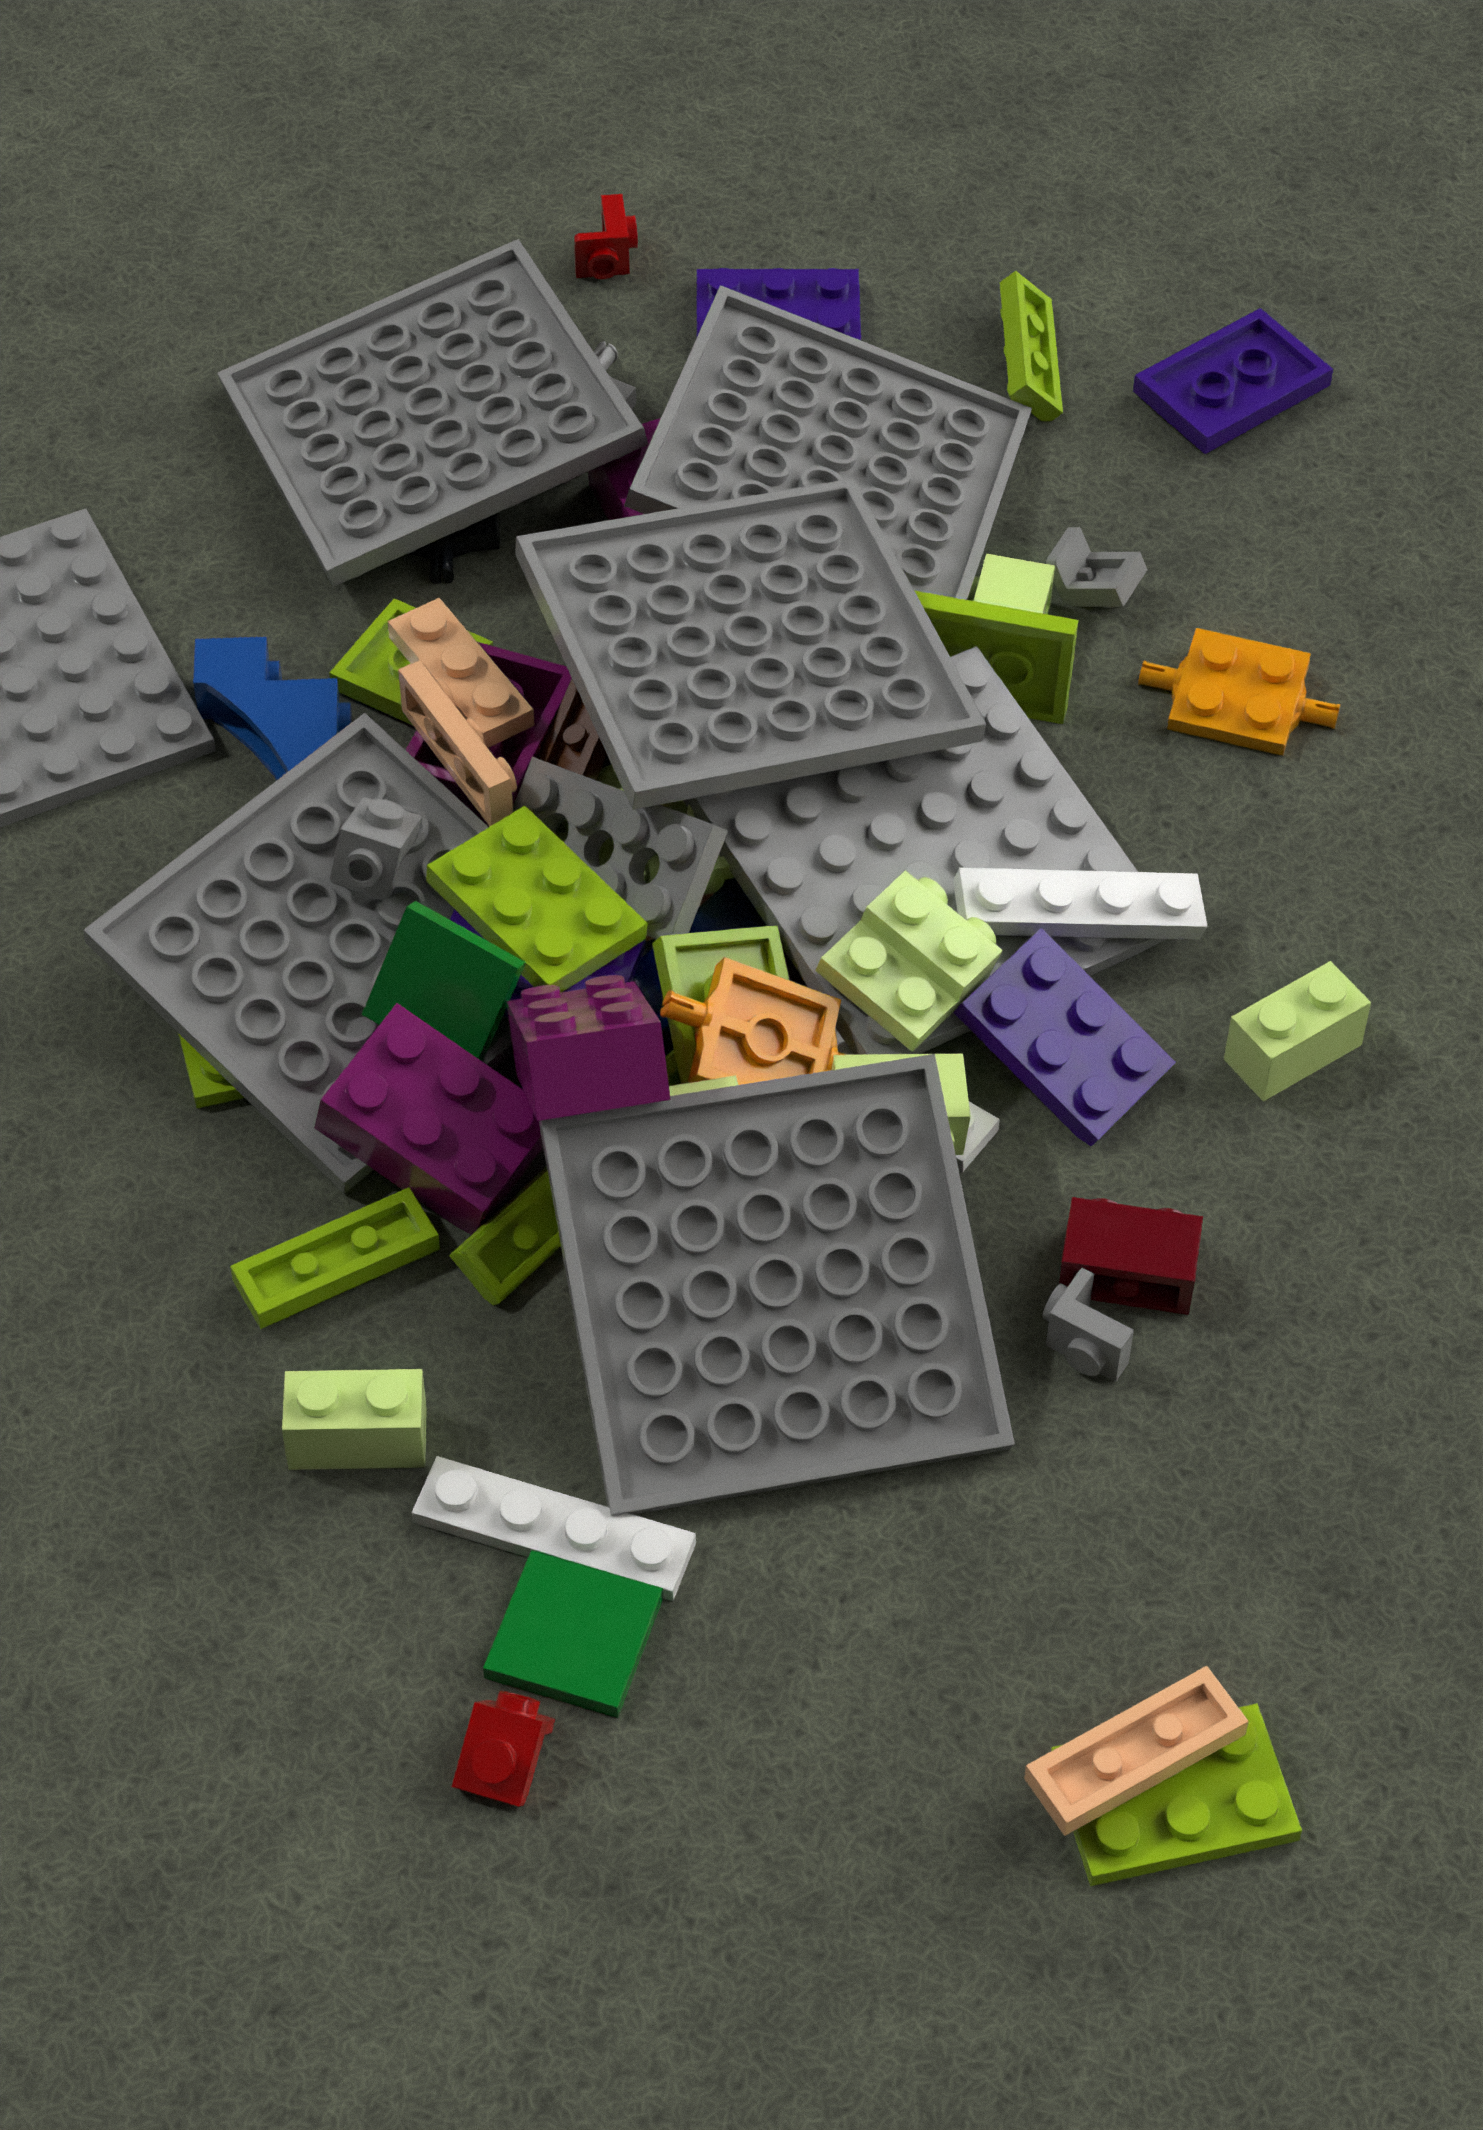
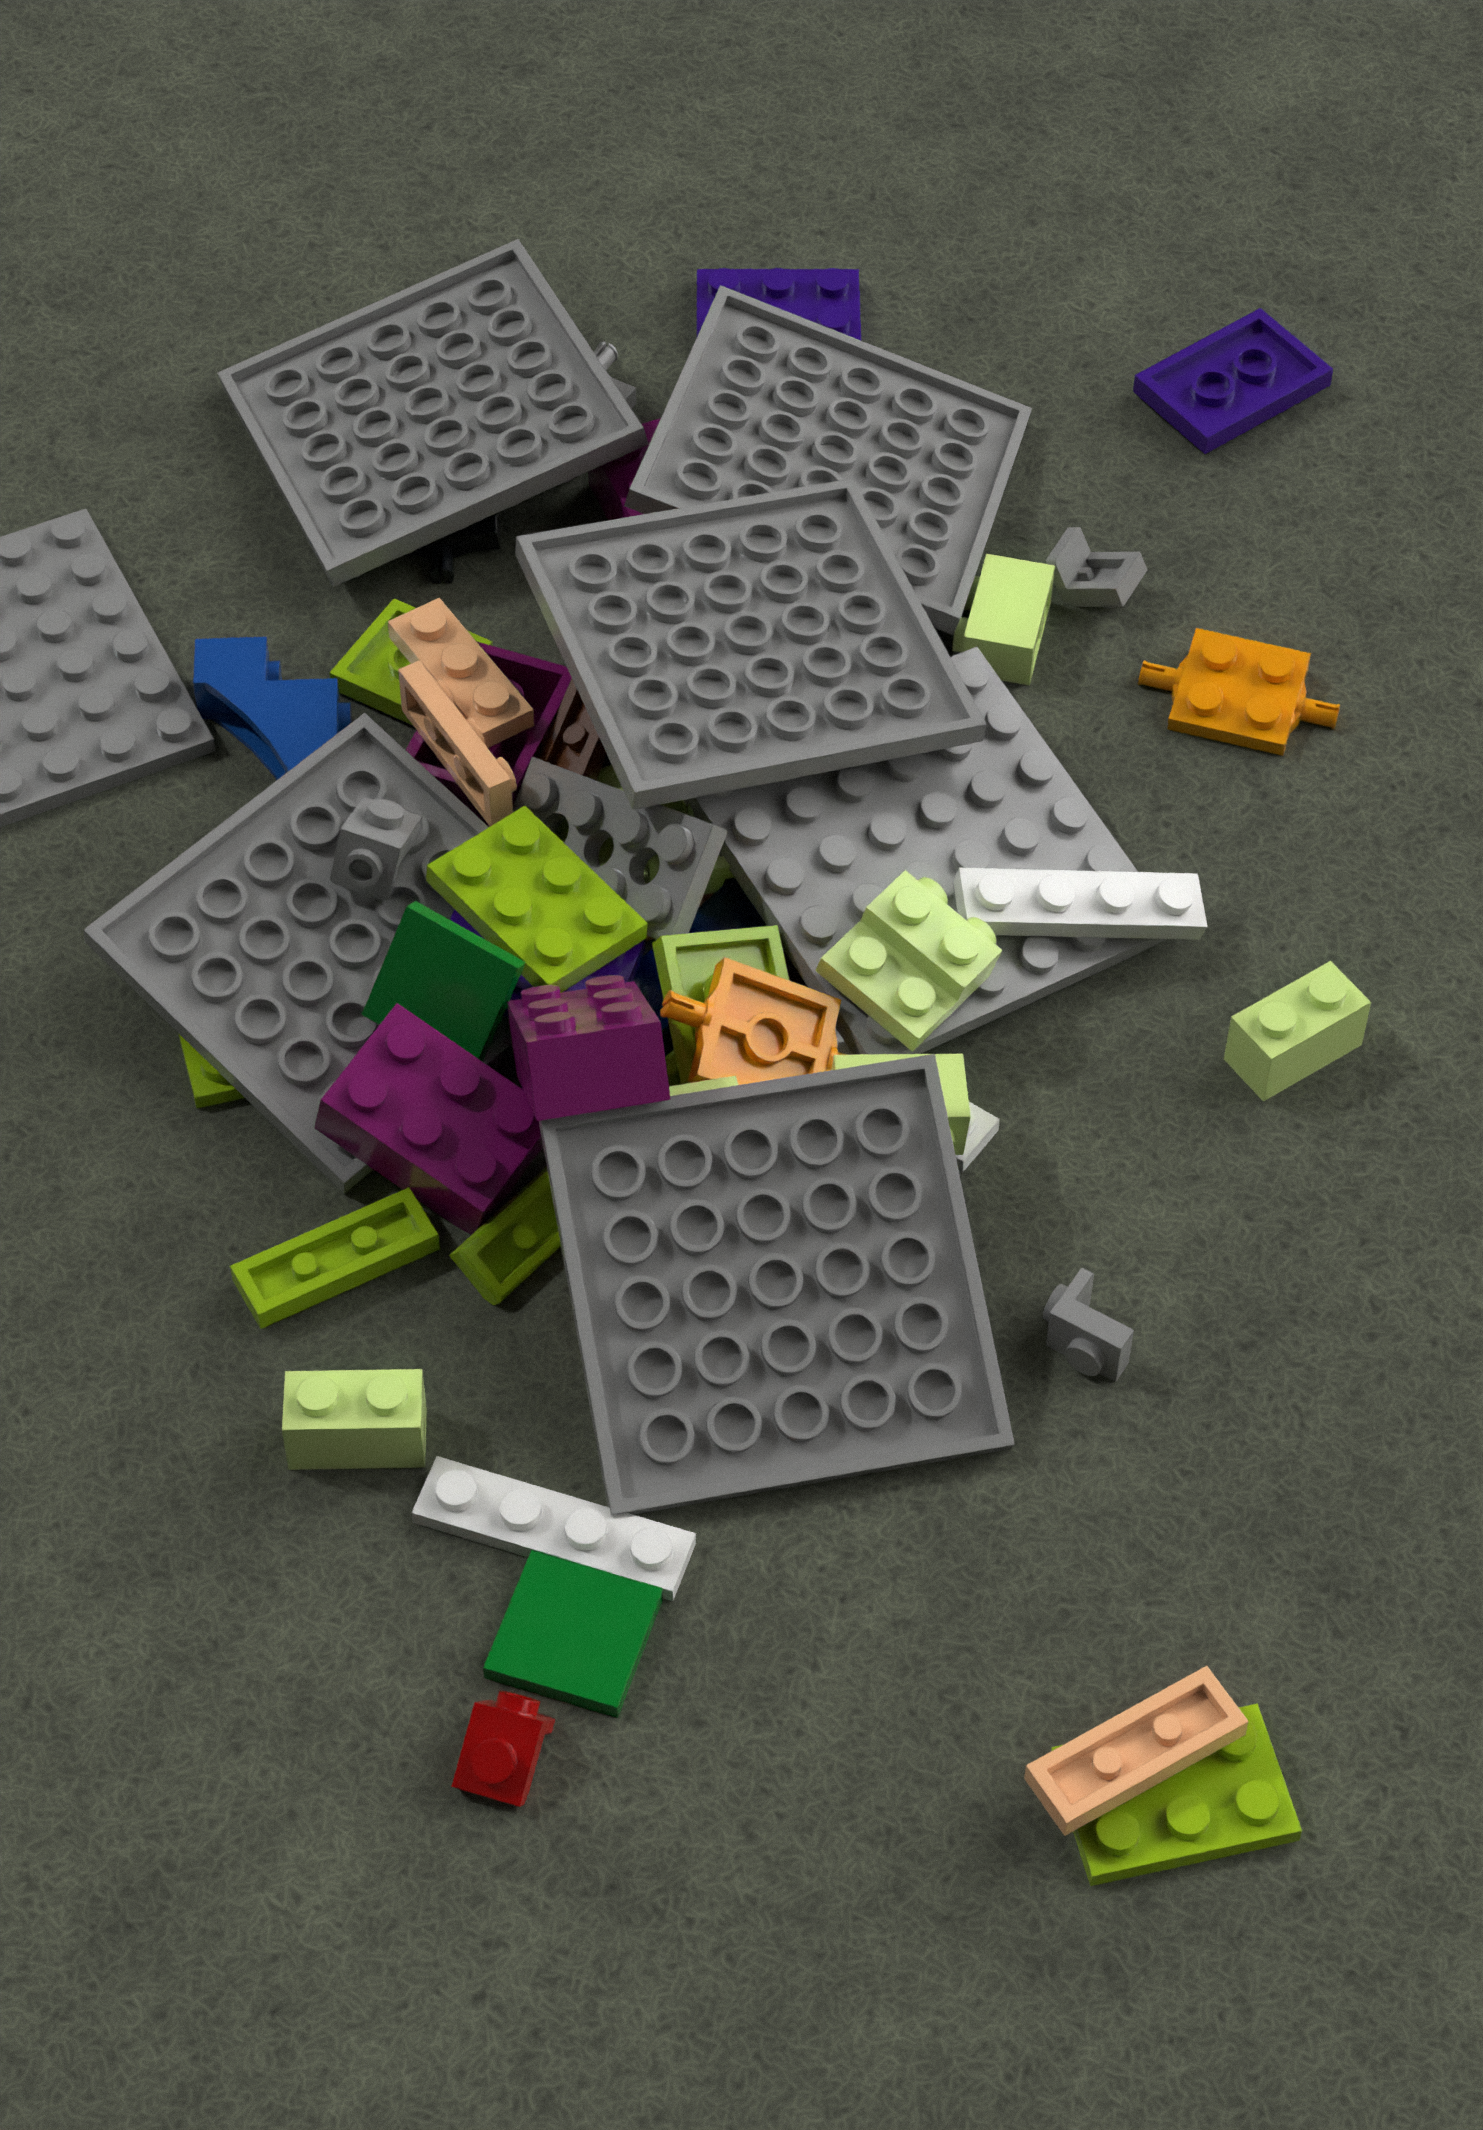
red bracket [574,194,638,279] -> none
lime plate [914,590,1079,724] -> none
plate [953,928,1176,1146] -> none
lime plate [999,271,1063,421] -> none
dark red brick [1059,1197,1203,1315] -> none

